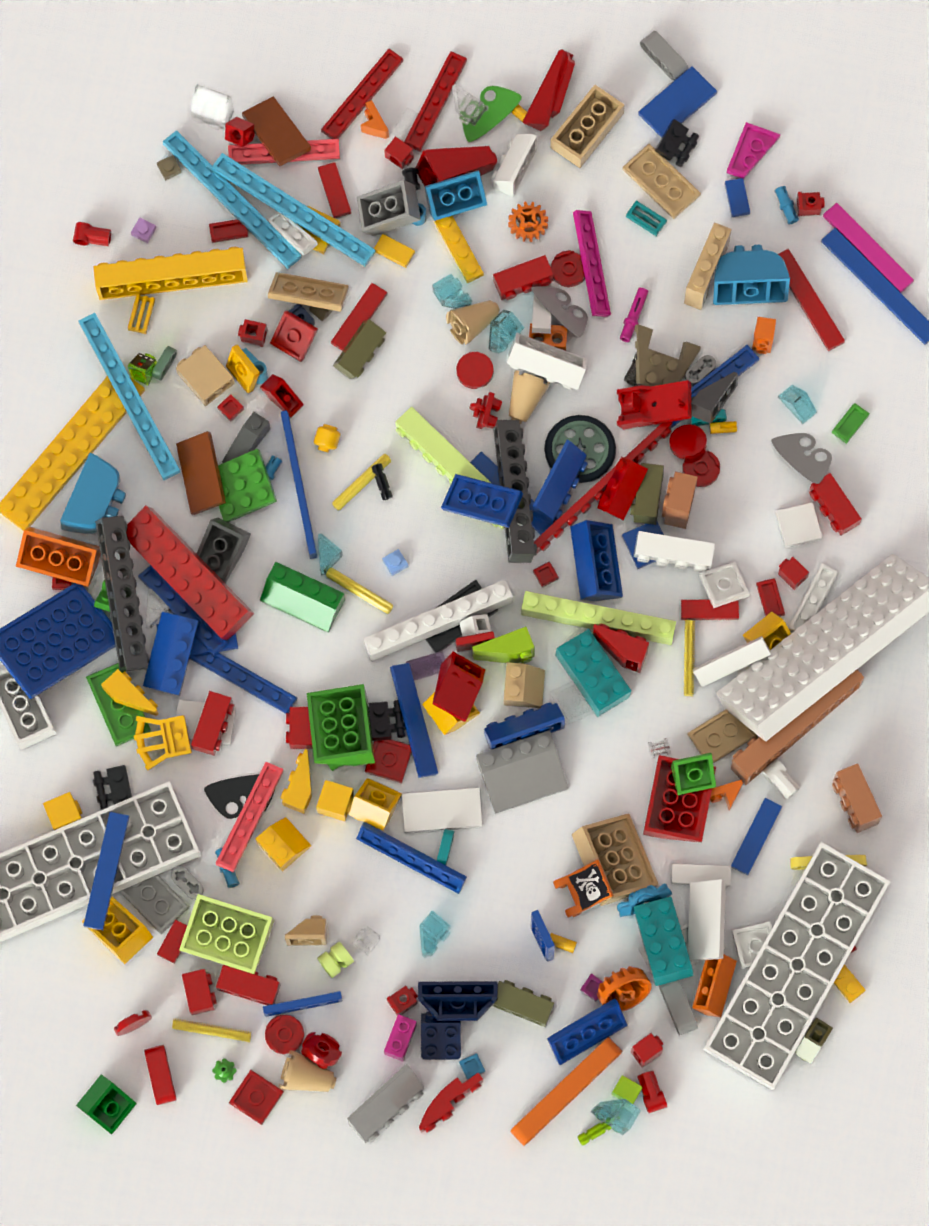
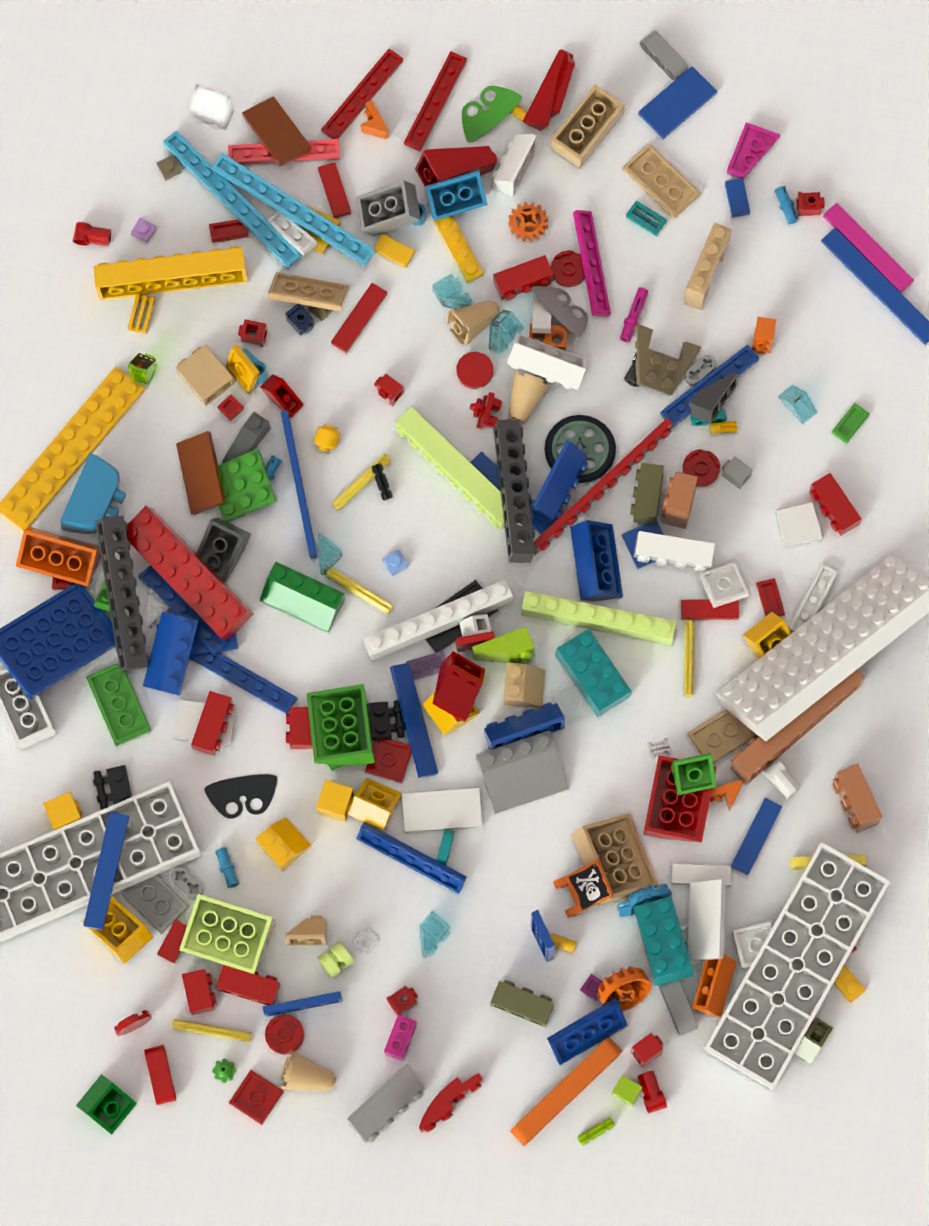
medium azure plate [78,313,180,481] -> none
yellow slope [101,669,159,716] -> none
yellow plate [134,715,192,771] -> none
sand green beam [152,346,177,381] -> none
coral plate [216,762,284,873] -> none
red brick [225,117,255,147] -> none
red tile [269,310,318,362] -> none
yellow slope [280,749,312,814] -> none
red plate [301,1032,342,1069] -> none
olive brick [333,319,387,379] -> none
red brick [384,136,414,169] -> none
black bush [402,167,420,190] -> none
dark blue wedge [418,981,498,1021] -> none
dark blue bracket [421,1012,461,1060] -> none
blue tile [441,474,523,528] -> none
clear slope [452,84,487,126] -> none
dark azure tile [459,1053,485,1080] -> none
red tile [533,561,559,588] -> none
clear light blue slope [591,1099,641,1135] -> none
red slope [593,624,649,673] -> none
red brick [597,456,648,521] -> none
red piece [617,380,692,430] -> none
black plate [654,119,699,167] -> none
red tile [669,424,707,459] -> none
white tile [693,636,771,687] -> none
dark azure hips [713,245,790,305] -> none
light grey piece [771,433,832,484] -> none
red tile [778,248,845,351] -> none
red brick [778,557,809,590] -> none
none -> red brick [374,374,404,406]
none -> light grey brick [722,456,753,489]

